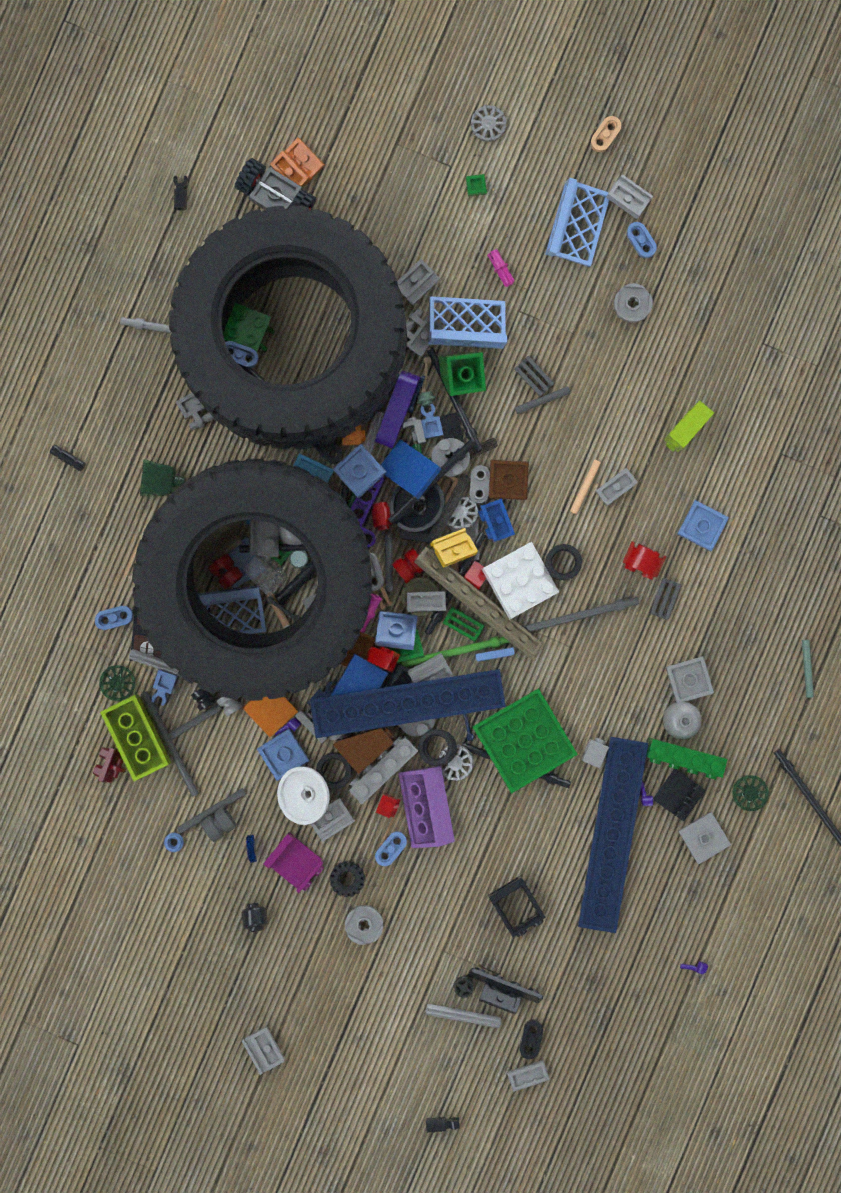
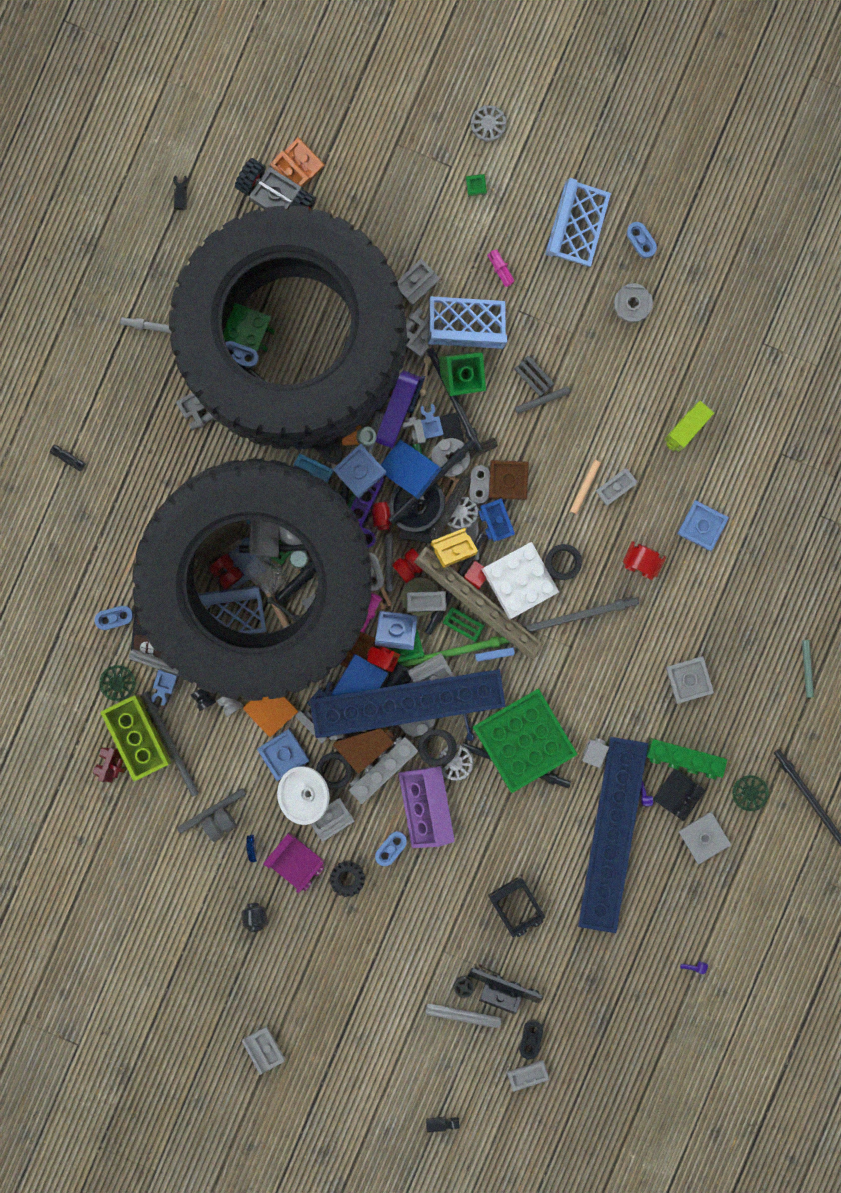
clear green torso [140,459,186,498] -> none
medium blue plate [164,833,184,852] -> none
dark grey bar [169,704,222,740] -> none
dark purple hand [275,718,301,736] -> none
light grey plate [345,905,383,945] -> none
red brick [375,793,401,818] -> none
sand green plate [417,391,436,407] -> none
light nougat plate [591,116,621,153] -> none
light grey plate [606,174,653,219] -> none
dark grey tile [649,578,681,620] -> none
light grey cylinder [663,702,702,740] -> none
none -> sand green tile [356,427,376,446]

